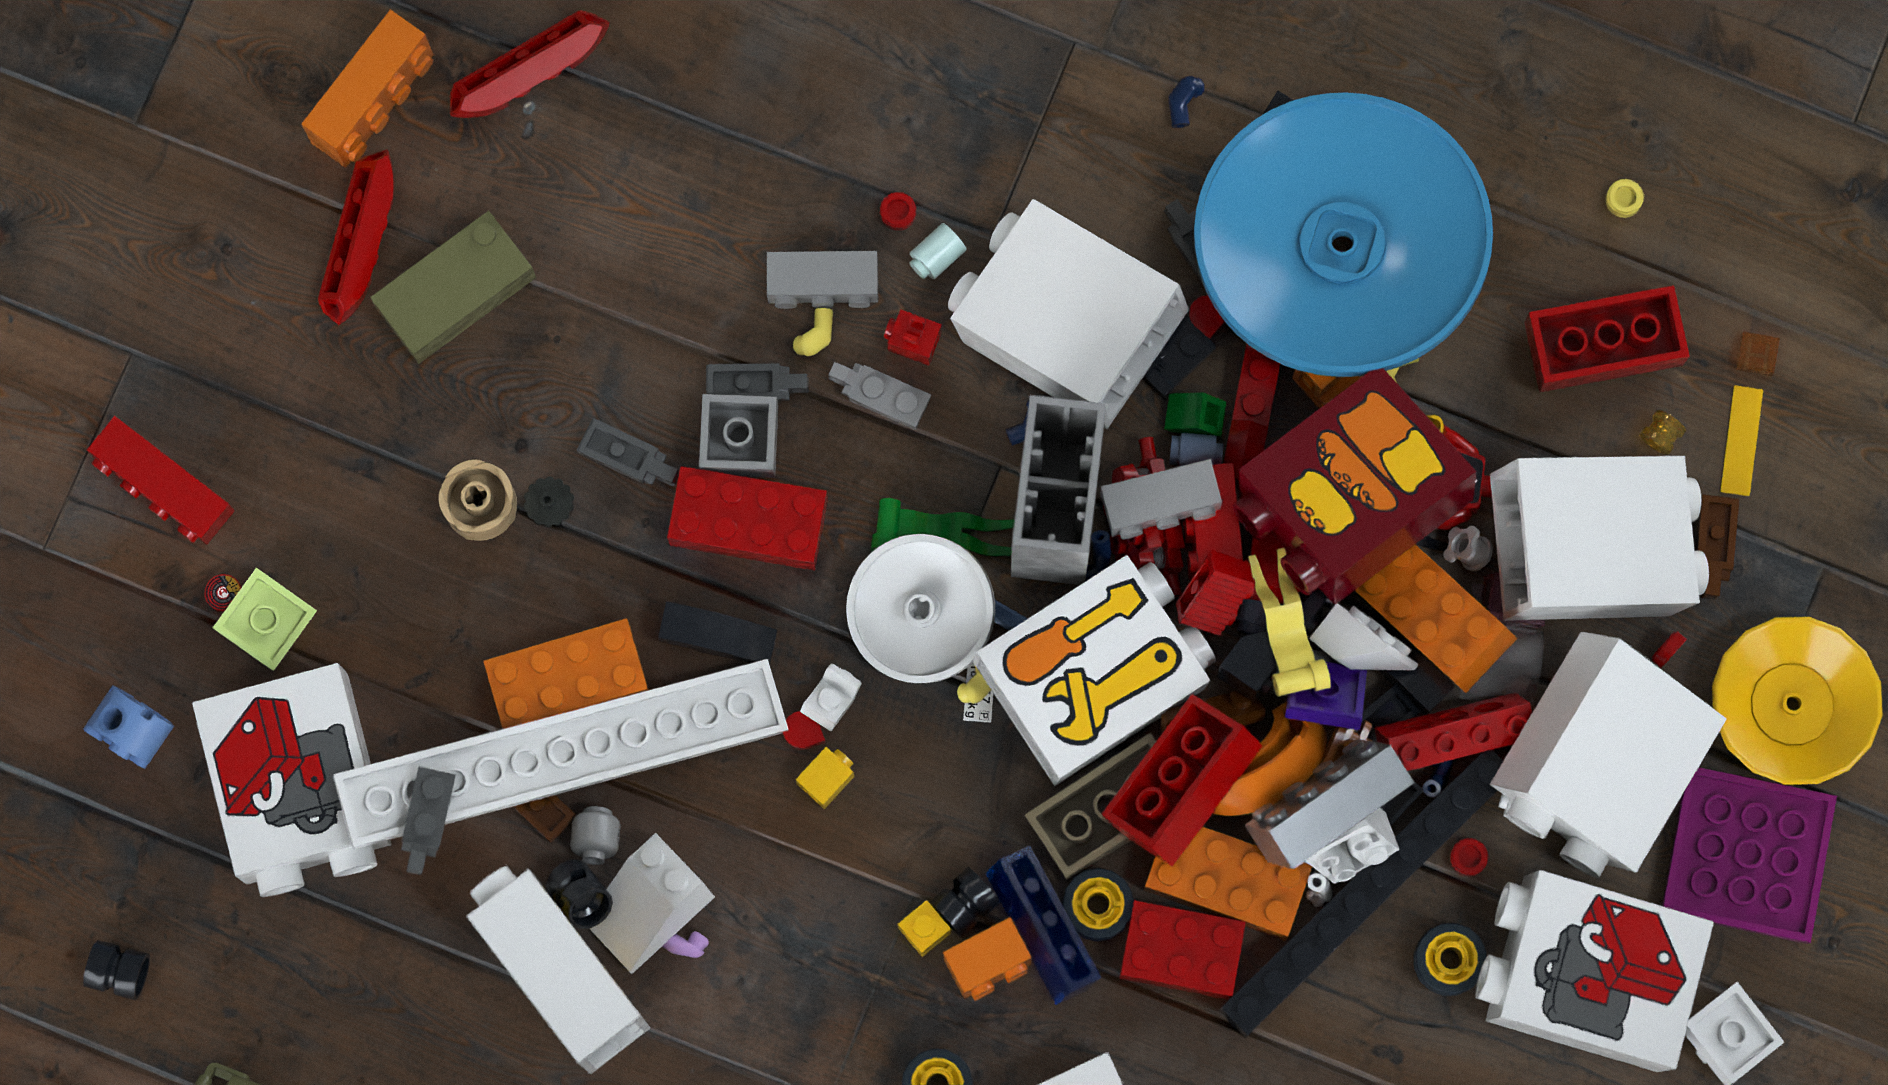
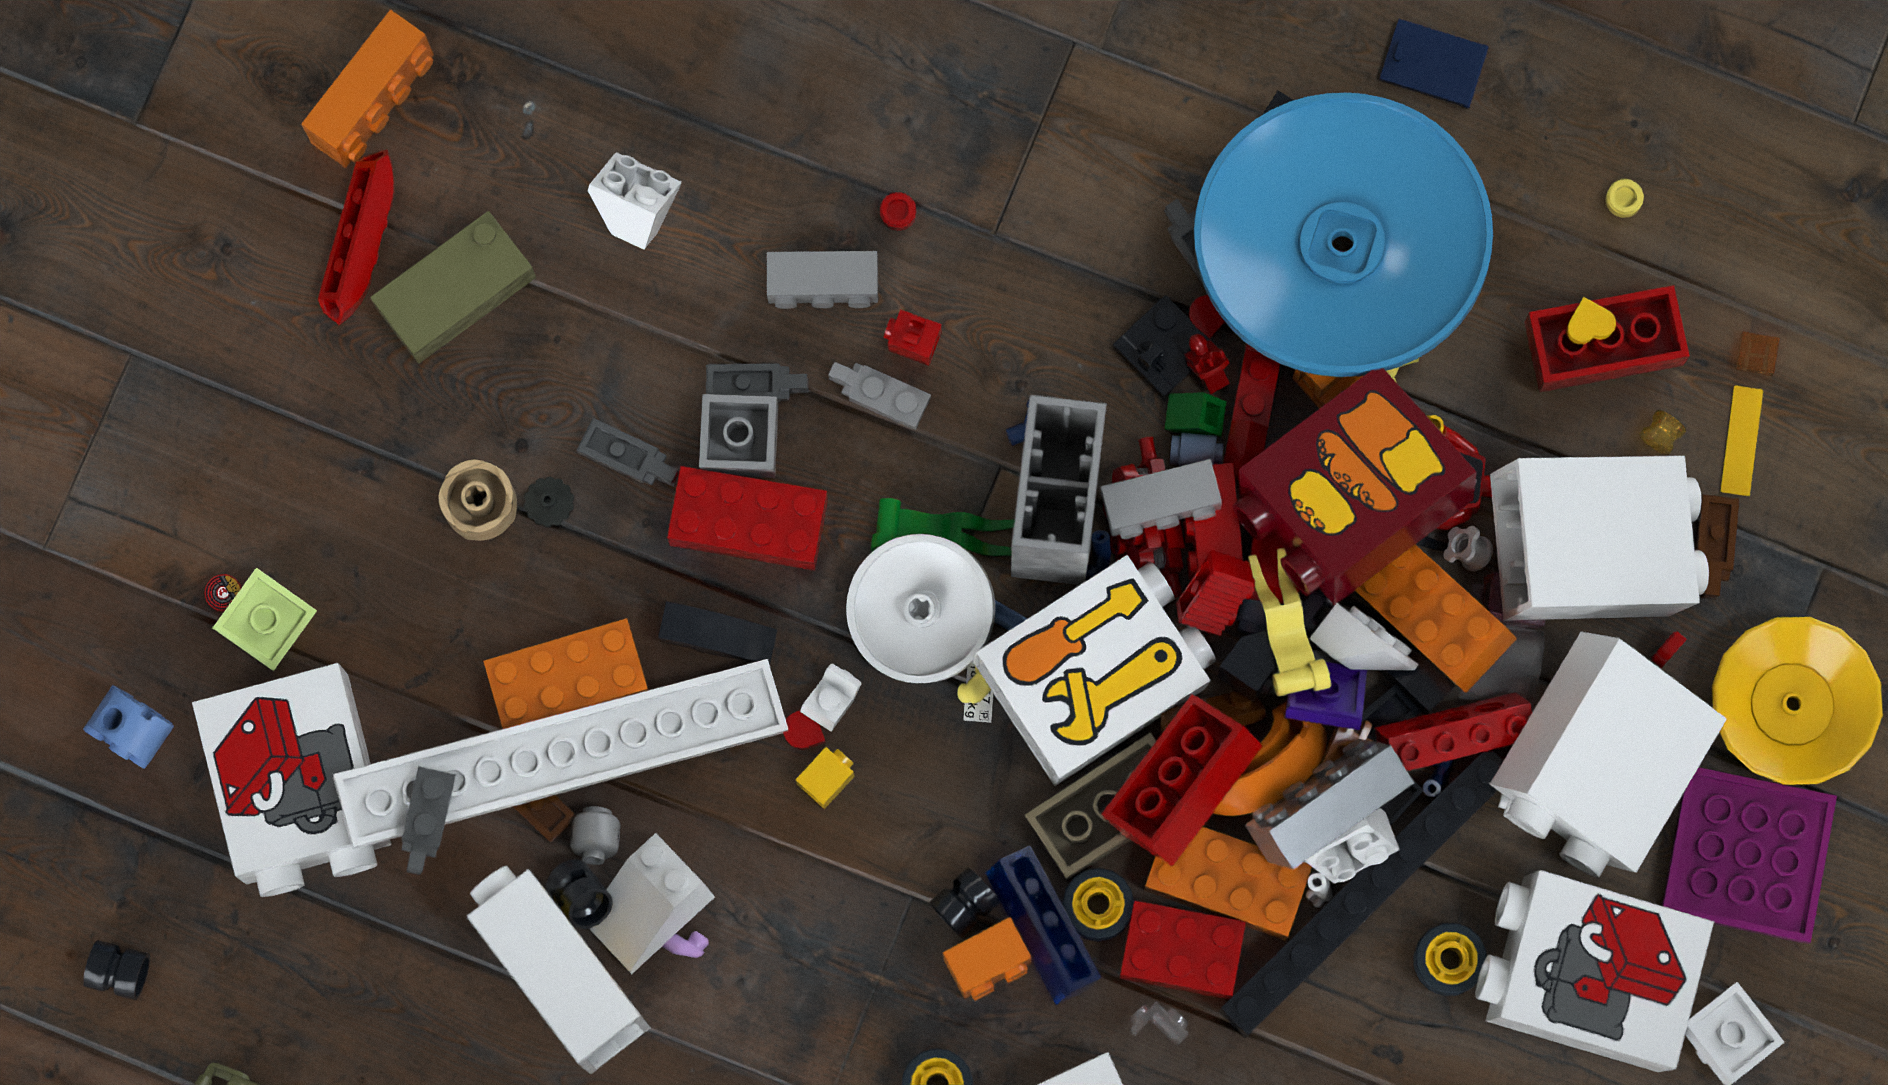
red brick [87,416,235,545] -> none
red brick [450,10,610,118] -> none
light yellow arm [793,308,833,356] -> none
yellow brick [898,900,951,957] -> none
light aqua brick [909,223,967,280] -> none
white brick [948,199,1189,429] -> none
dark blue arm [1168,75,1205,128] -> none
red tile [1450,838,1488,877] -> none
none -> white slope [588,153,681,250]
none -> clear bracket [1129,1002,1189,1047]
none -> red piece [1184,334,1230,394]
none -> dark blue container [1379,19,1489,109]
none -> yellow tile [1567,297,1616,344]

